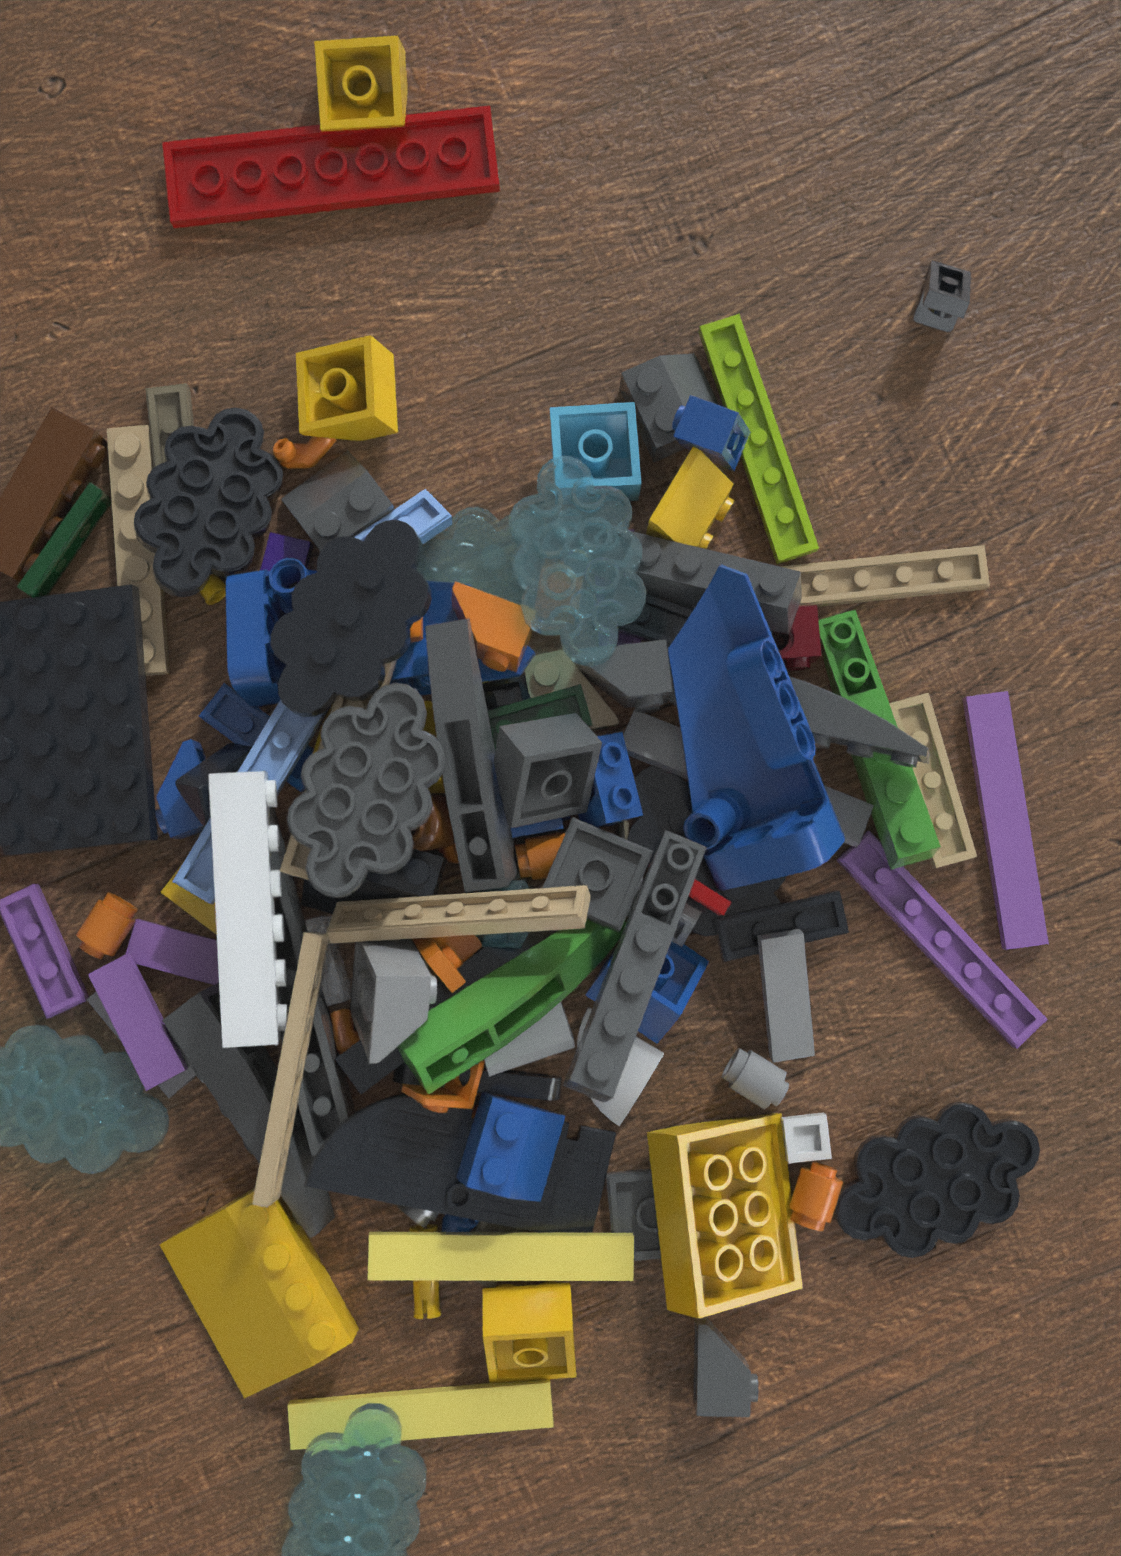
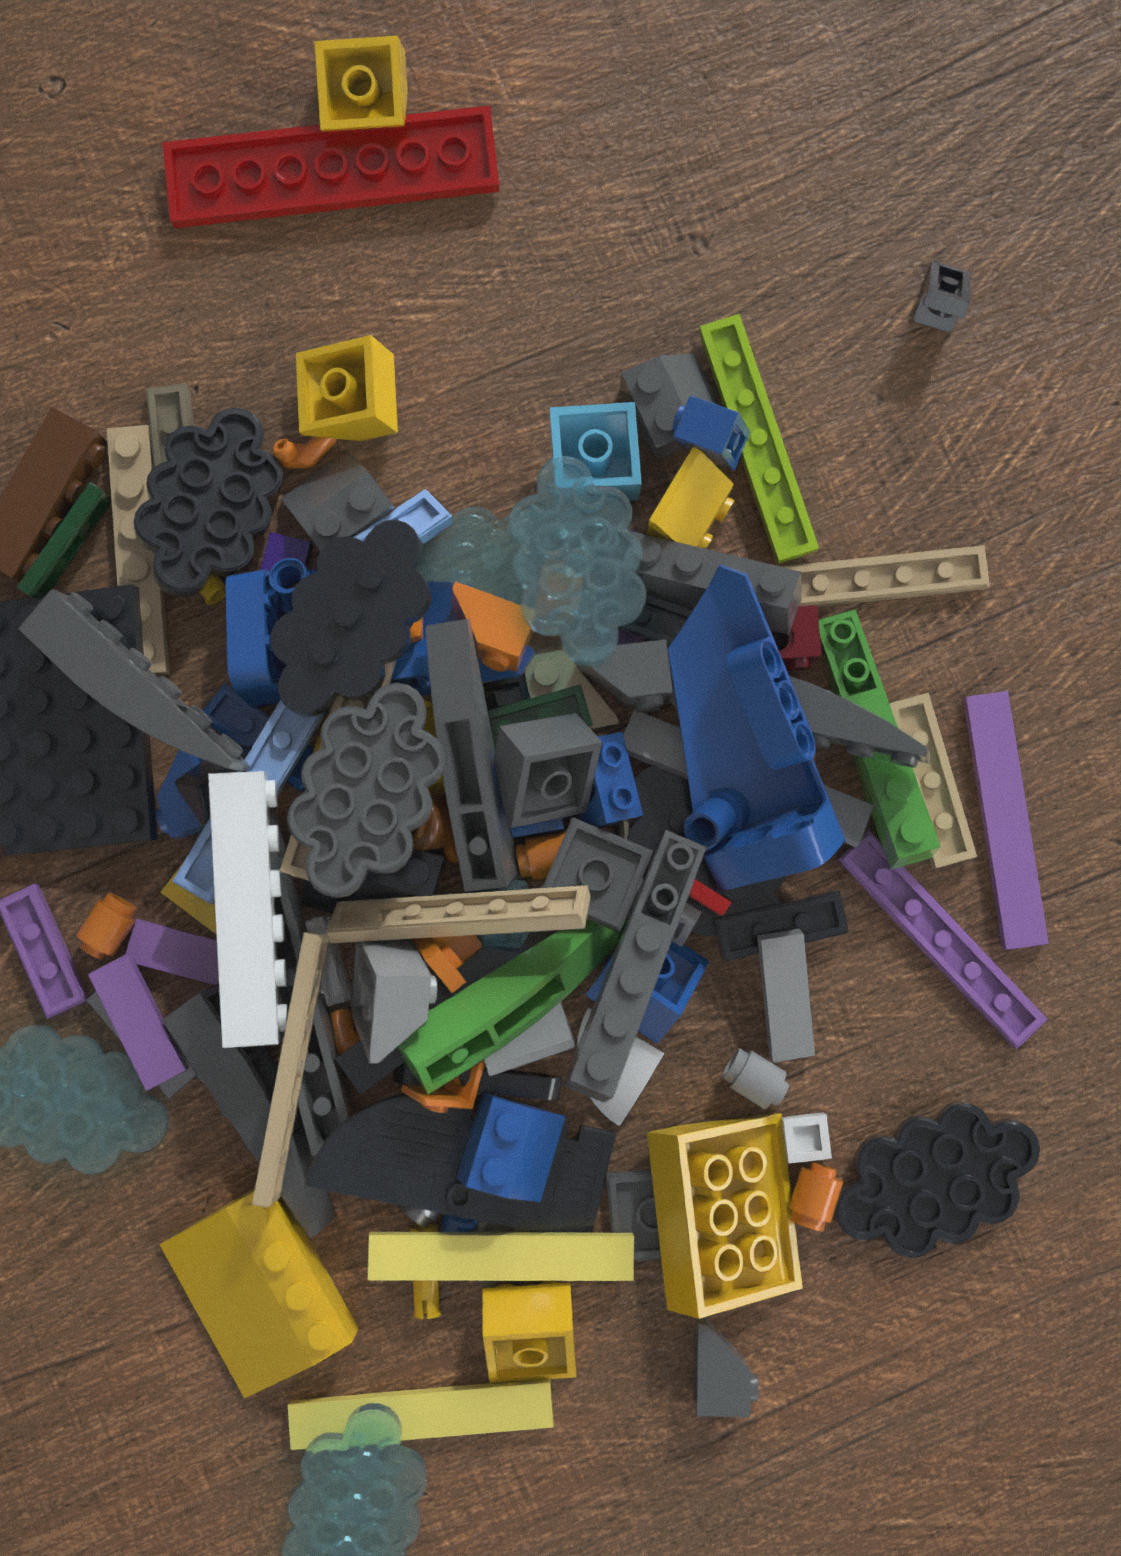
none -> dark grey slope [18,589,250,772]

